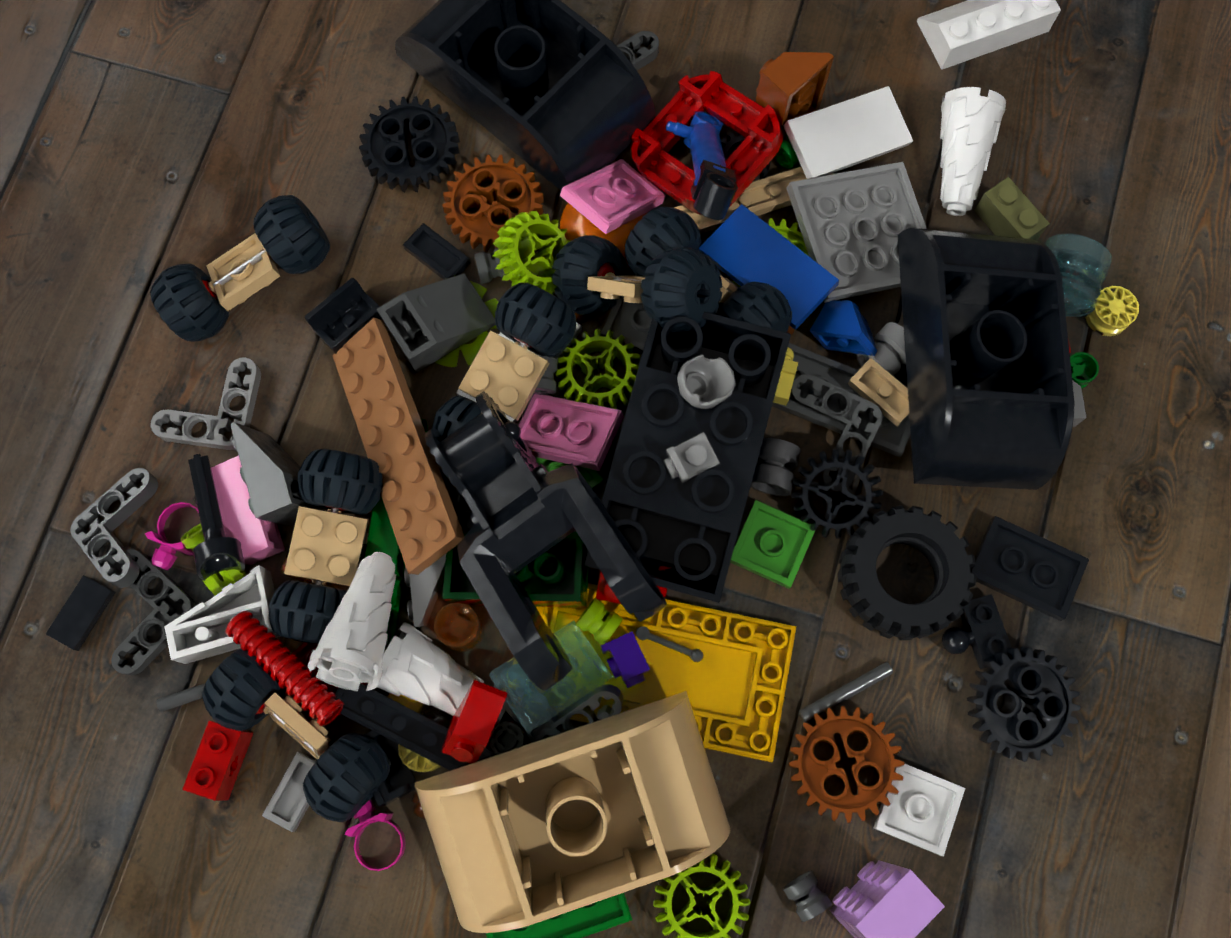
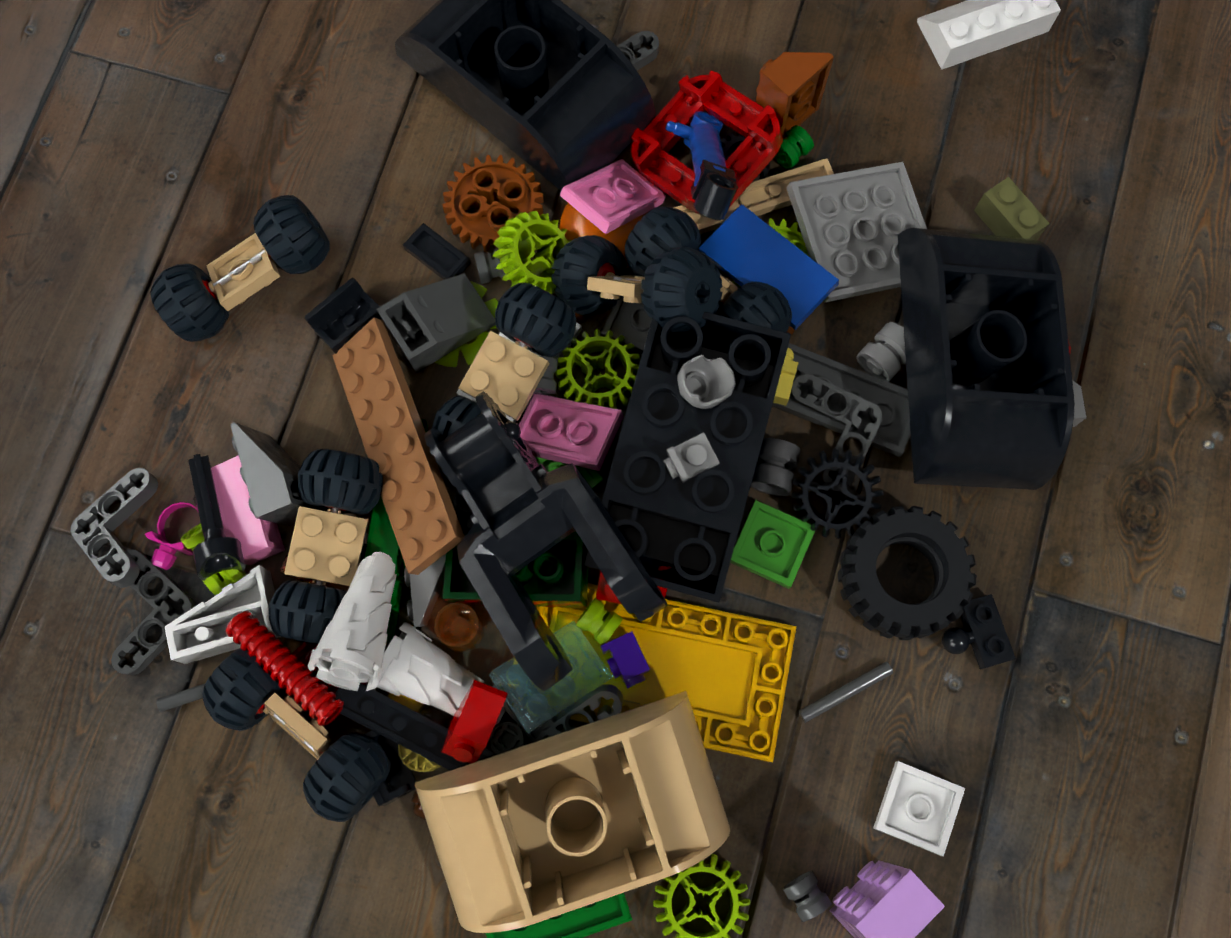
black tile [46,575,116,651] -> none
light grey beam [150,357,261,450] -> none
red brick [182,721,254,801] -> none
light grey tile [262,752,316,832] -> none
dark pink piece [344,799,406,871] -> none
black gear [359,96,460,193] -> none
dark grey hinge [636,626,704,662] -> none
white tile [783,86,913,179] -> none
dark orange gear [789,706,905,823] -> none
blue slope [809,300,877,356] -> none
tan plate [848,358,909,427] -> none
white cone [940,87,1006,216] -> none
black gear [967,646,1081,762] -> none
black plate [970,516,1089,621] -> none
clear light blue wheel [1045,234,1112,317] -> none
green wheel [1070,352,1099,389] -> none
light yellow wheel [1085,286,1139,336] -> none

